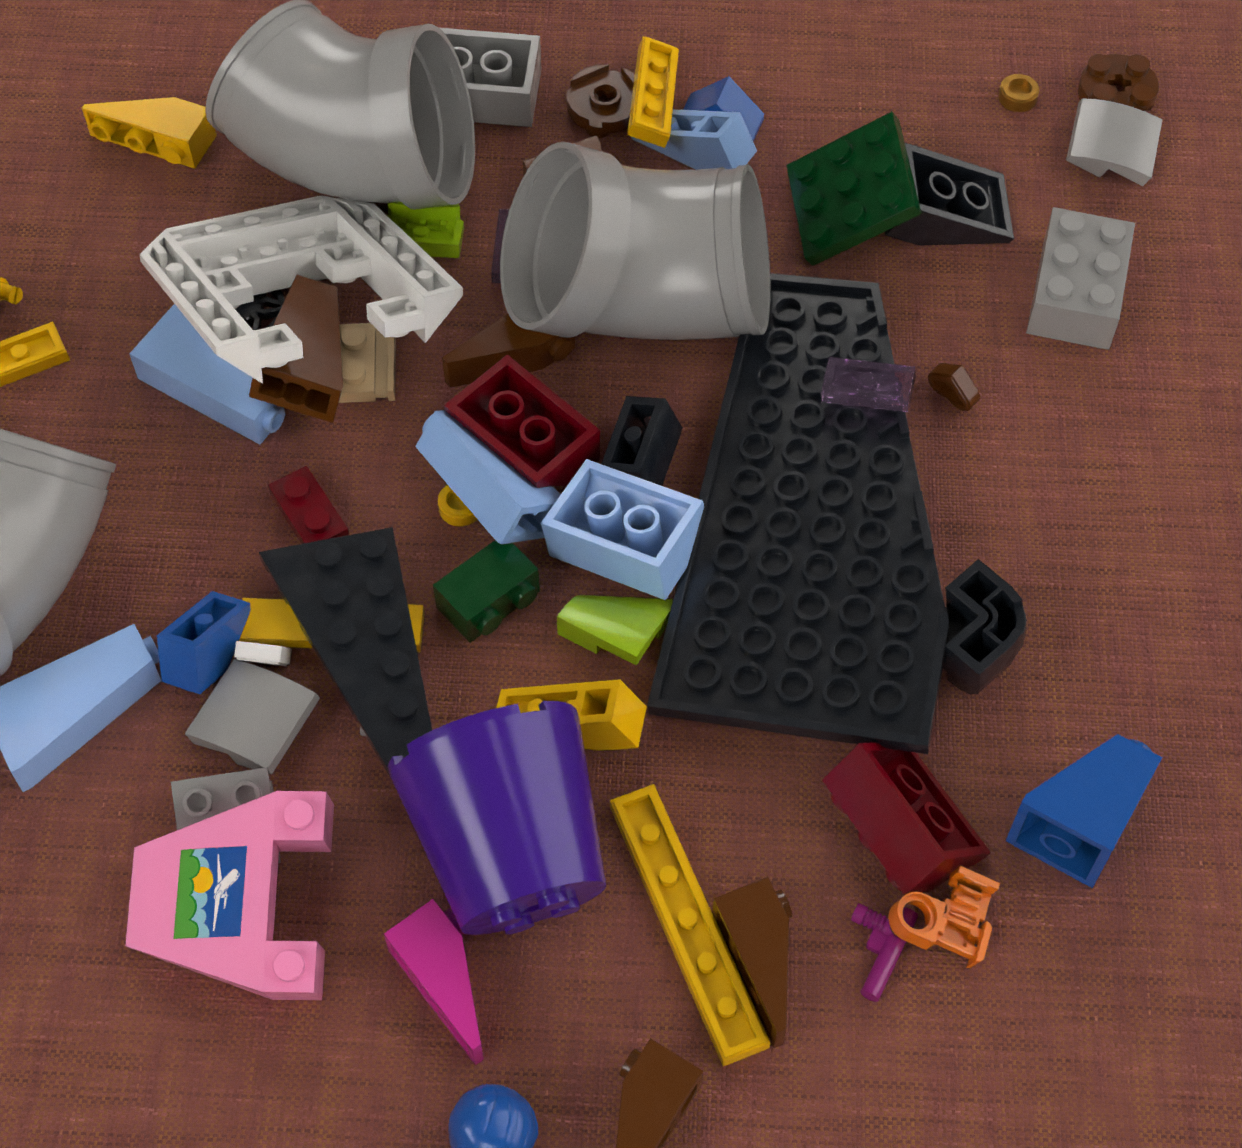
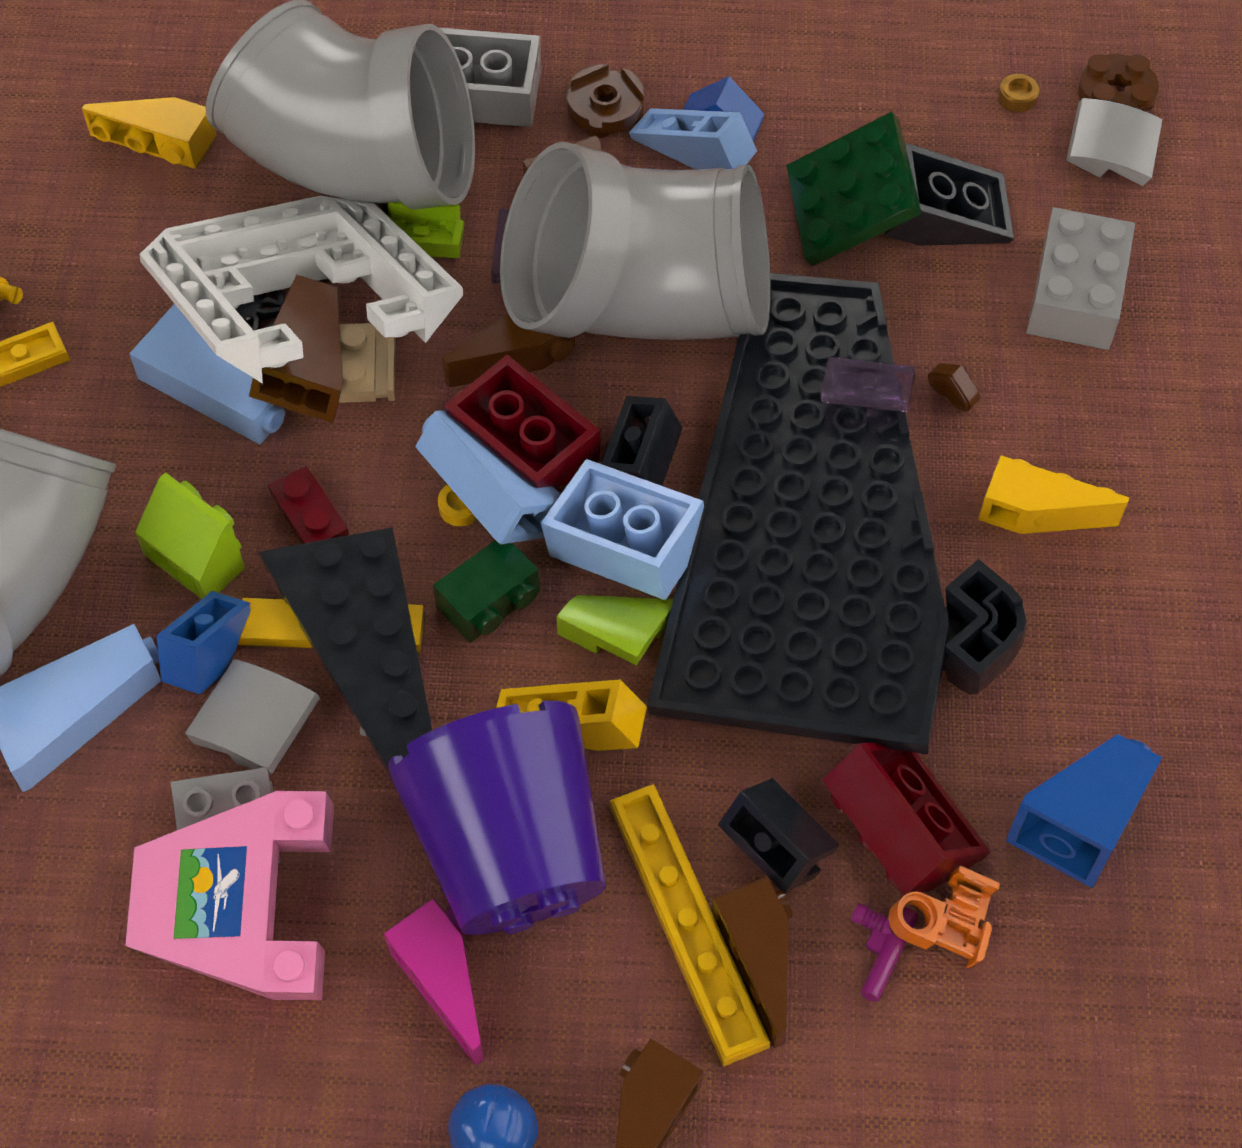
white tile [234,641,292,667] -> none
yellow tile [627,36,679,148] -> none
none -> lime slope [135,472,245,599]
none -> black brick [718,778,840,894]
none -> yellow slope [978,455,1130,534]

